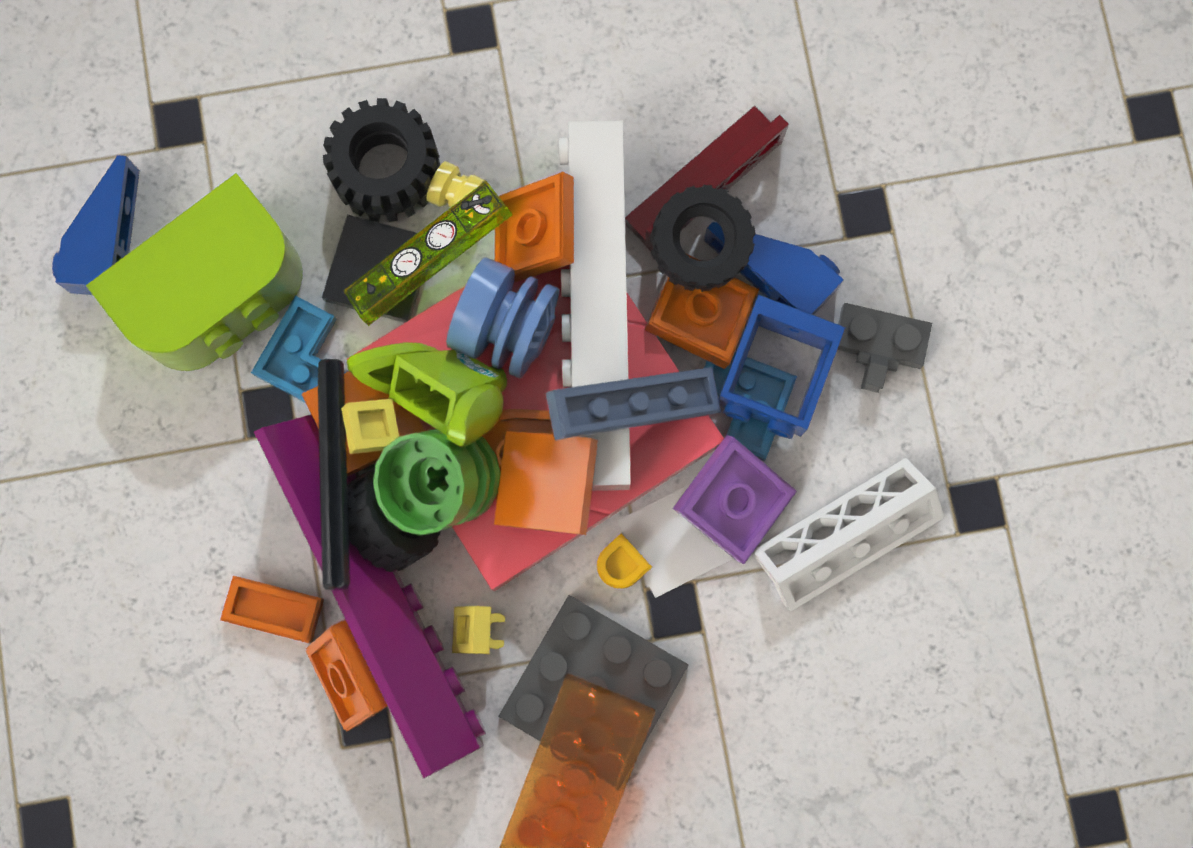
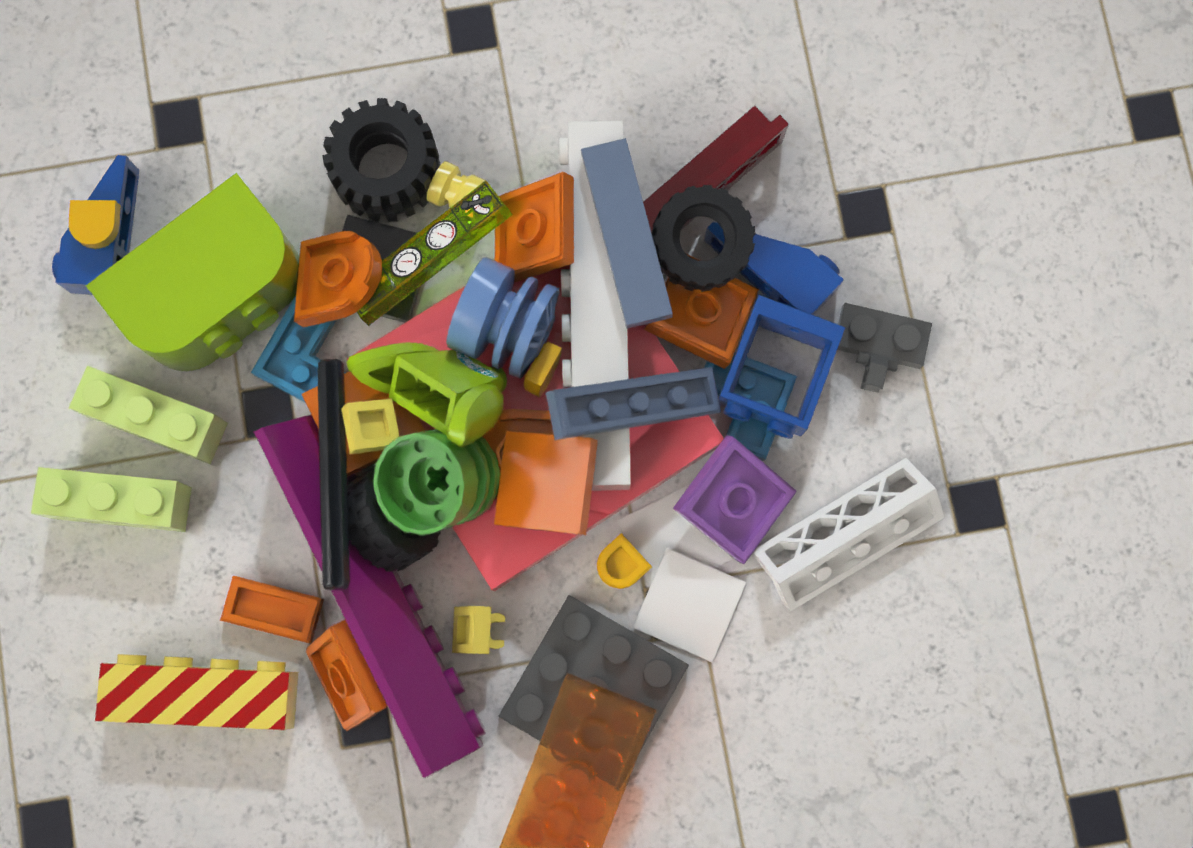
none -> yellowish green brick [31,467,192,532]
none -> yellow tile [69,200,121,249]
none -> yellowish green brick [69,366,228,465]
none -> brick [95,654,299,730]
none -> orange tile [294,231,382,328]
none -> yellow tile [524,341,562,397]
none -> sand blue tile [581,138,673,329]
none -> white sticker [633,548,747,663]

